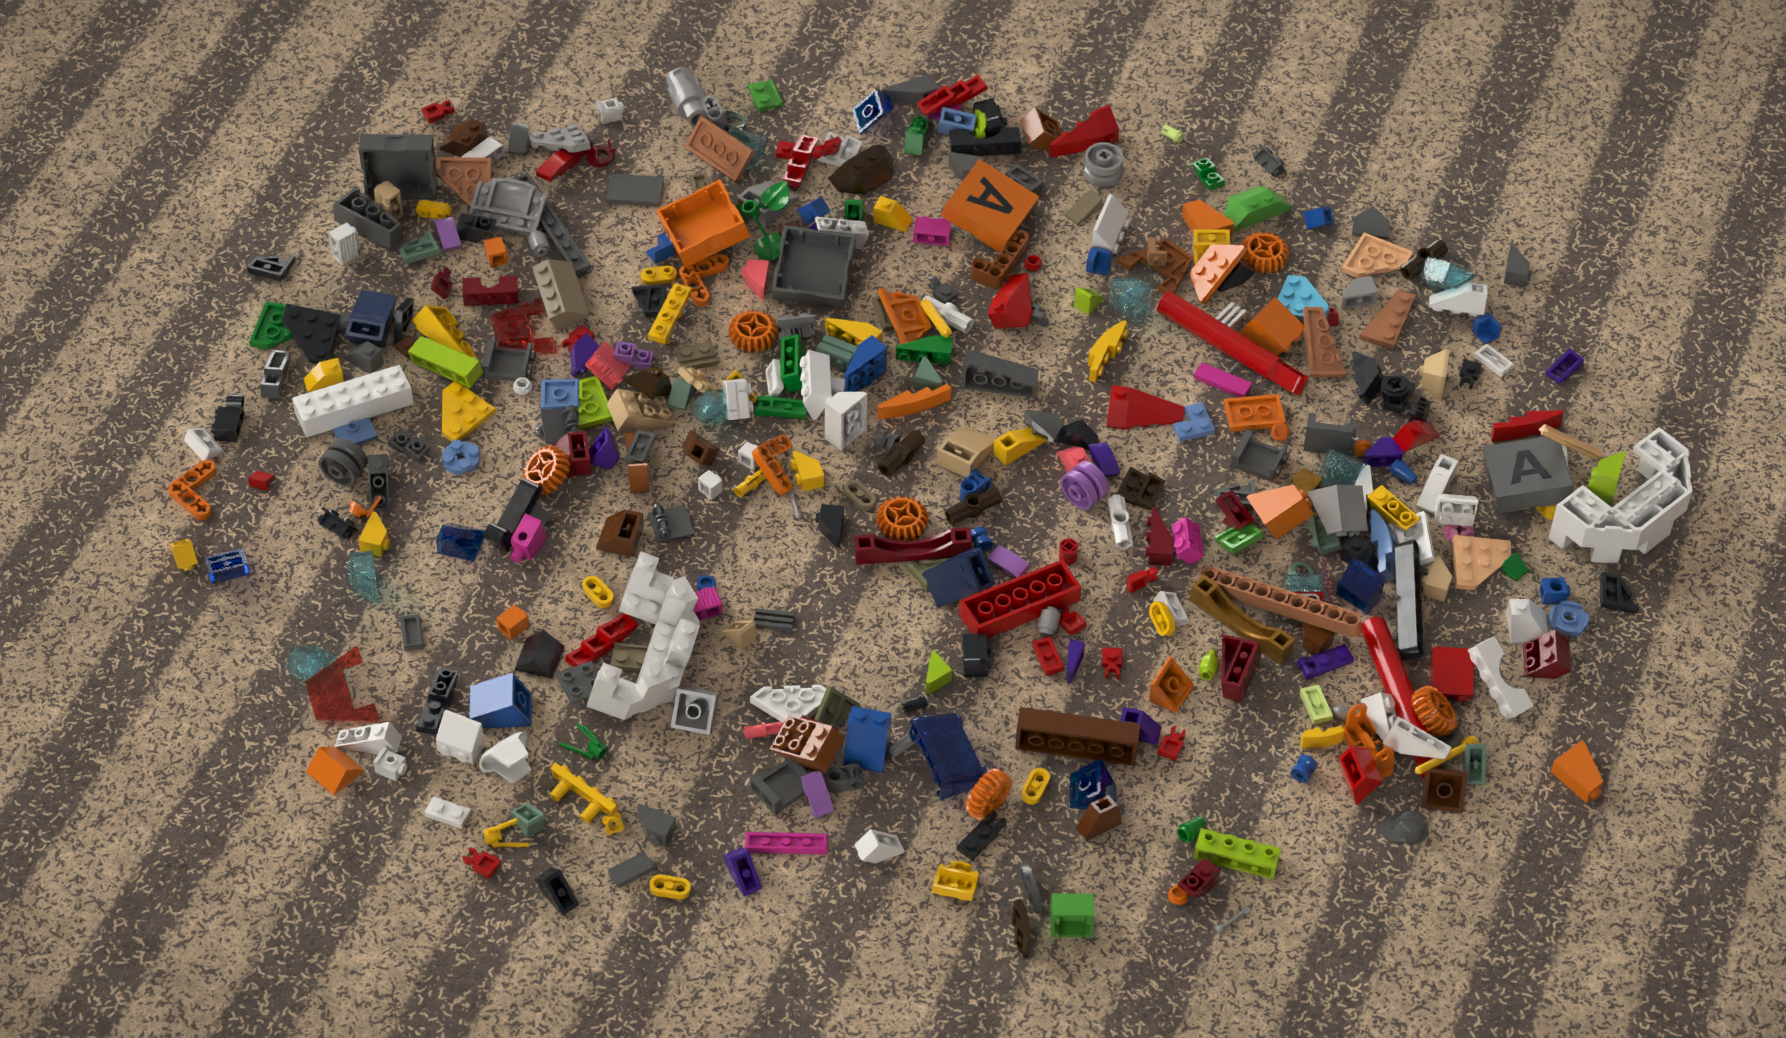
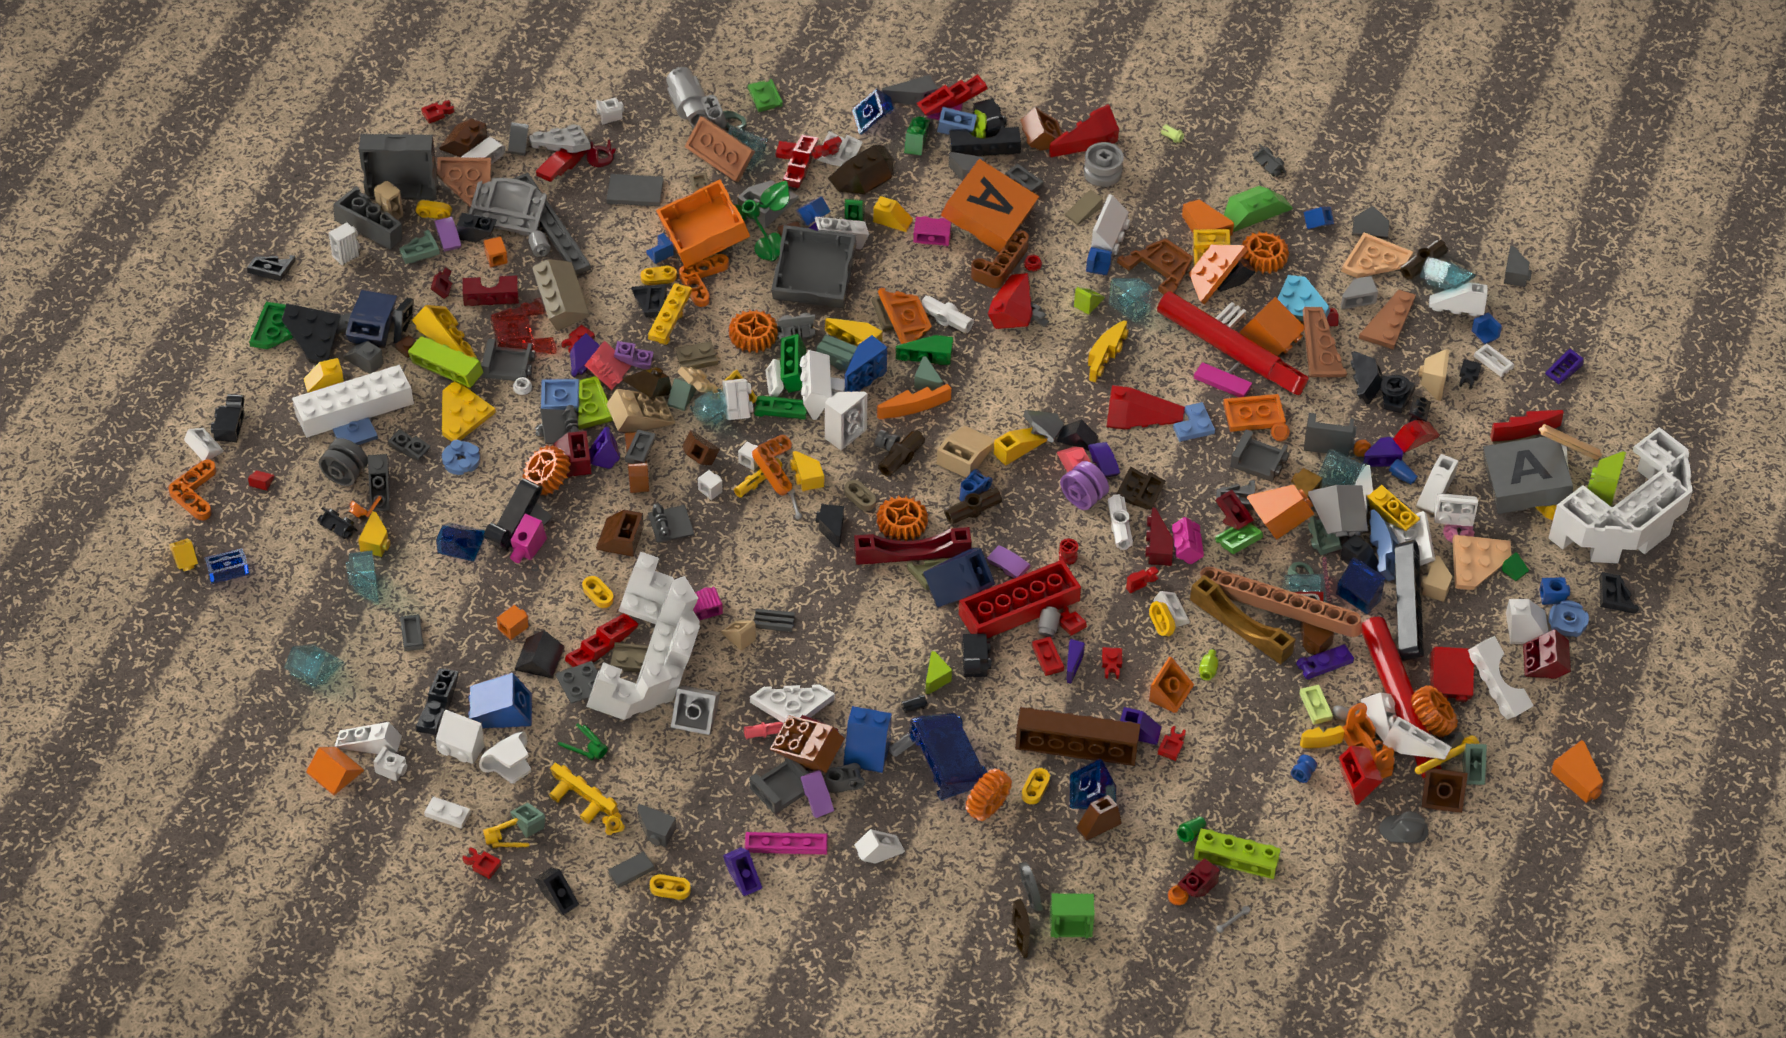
dark grey slope [260,350,291,399] -> none
clear red wing [305,646,380,722] -> none
blue tile [697,575,716,591] -> none
coral slope [742,259,769,299] -> none
olive wing [814,687,860,728] -> none
yellow axle [920,298,952,338] -> none
dark grey plate [928,275,958,304] -> none
yellow slope [932,861,978,901] -> none
black hinge [956,811,1007,861] -> none
dark grey wedge [961,348,1039,398] -> none
blue wheel [970,527,993,553] -> none
medium nougat bracket [1146,237,1167,266] -> none
green slope [1192,158,1225,191] -> none
dark red wedge [1221,634,1261,702] -> none

